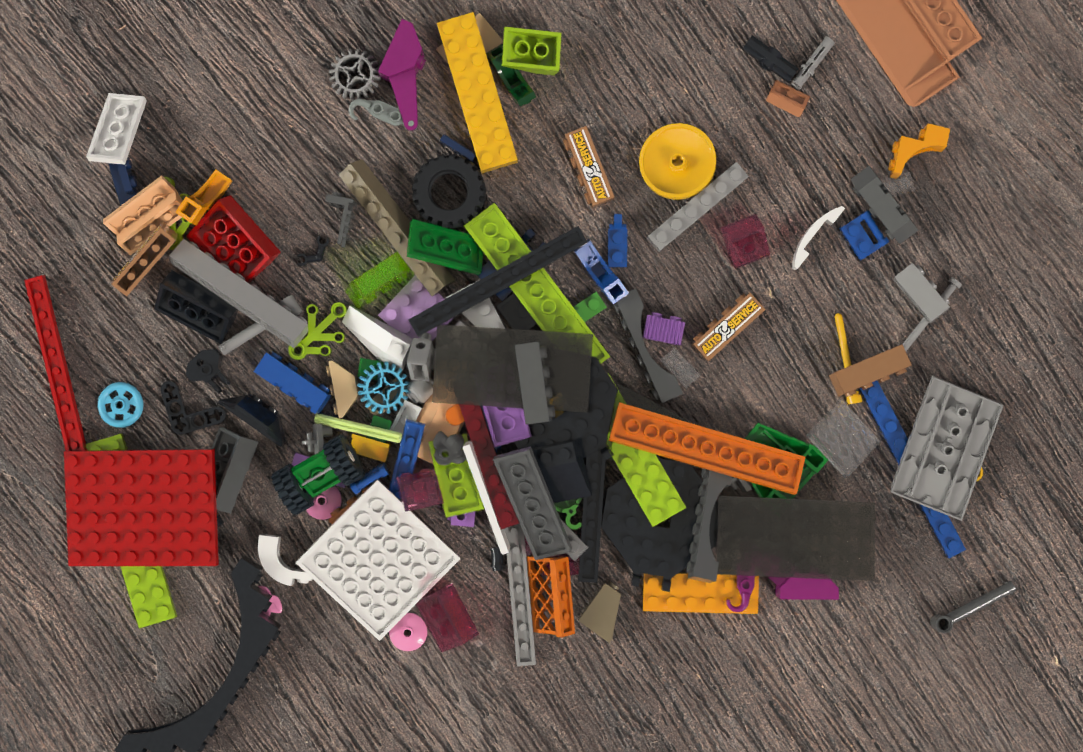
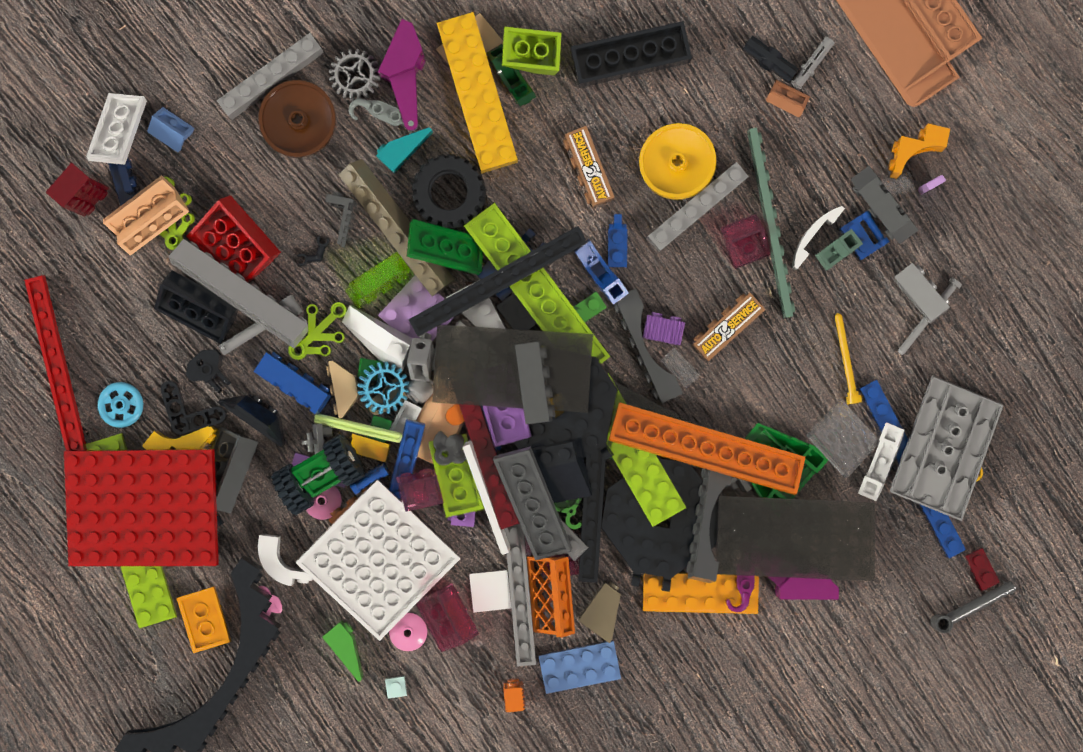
medium nougat brick [111,222,178,296] -> none
light orange arch [175,169,232,225] -> none
dark blue tile [440,135,476,163] -> none
black pin [490,547,505,571] -> none
medium nougat brick [829,344,912,397] -> none
none -> dark red brick [45,162,109,217]
none -> yellow arch [142,426,218,450]
none -> medium blue panel [147,107,194,152]
none -> light orange plate [177,586,231,653]
none -> light grey brick [217,33,324,120]
none -> reddish brown dish [258,80,336,158]
none -> bright green slope [322,620,364,682]
none -> teal slope [376,127,433,174]
none -> light aqua plate [385,676,407,698]
none -> white tile [469,569,512,613]
none -> orange brick [503,678,525,712]
none -> medium blue plate [538,640,621,694]
none -> black brick [570,21,692,88]
none -> sand green plate [747,127,795,319]
none -> sand green brick [815,229,863,271]
none -> white slope [858,422,905,501]
none -> lavender tile [917,175,946,195]
none -> dark red plate [964,548,1000,591]

